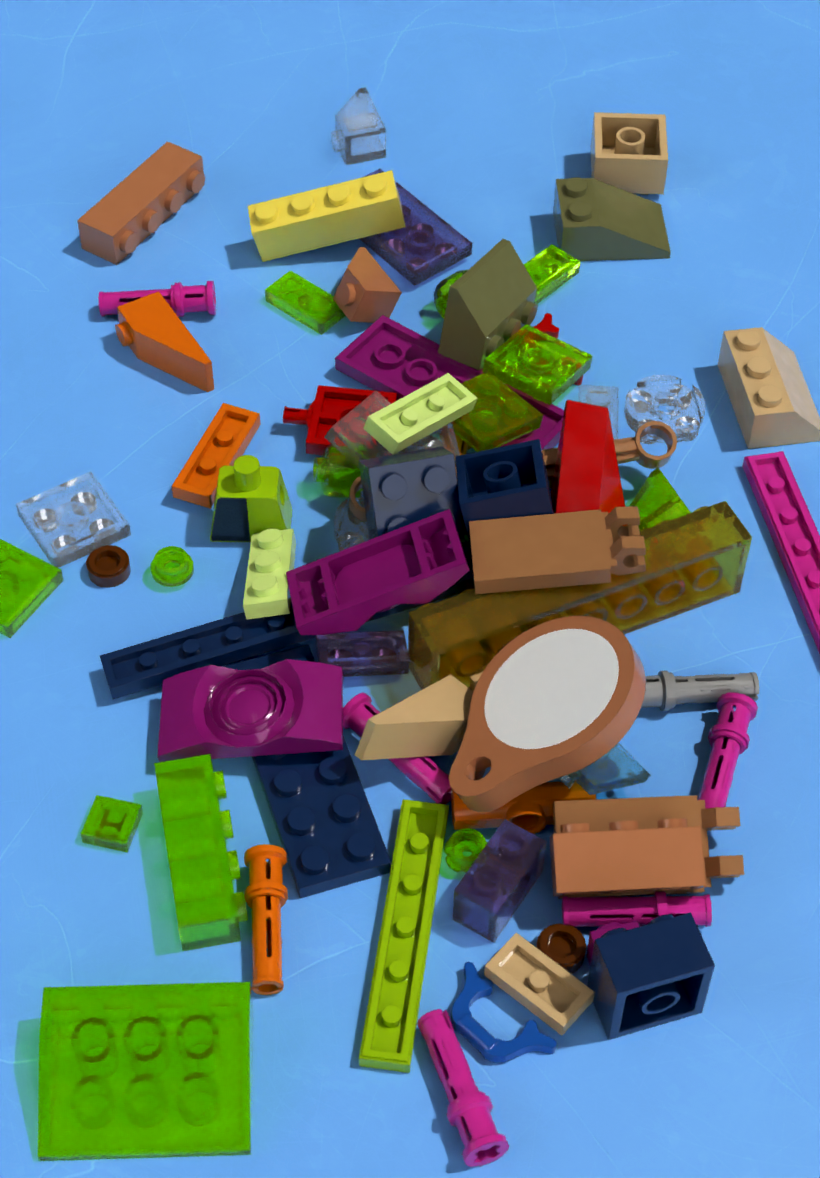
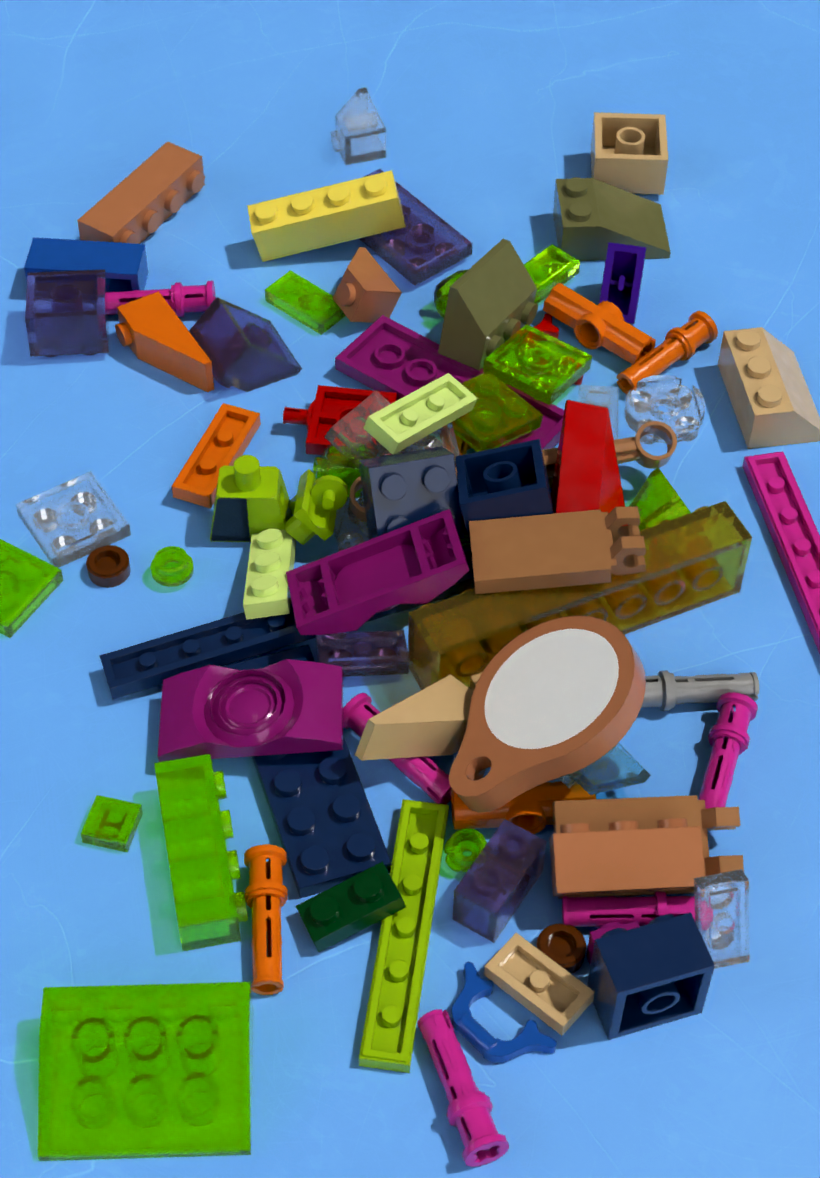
none -> blue brick [24,237,148,300]
none -> clear purple slope [25,269,109,357]
none -> clear purple slope [189,297,302,392]
none -> lime hips [285,469,348,545]
none -> dark green plate [296,861,406,953]
none -> orange piece [543,283,656,365]
none -> dark purple slope [599,242,646,324]
none -> orange pin [616,311,718,395]
none -> clear plate [694,869,750,969]

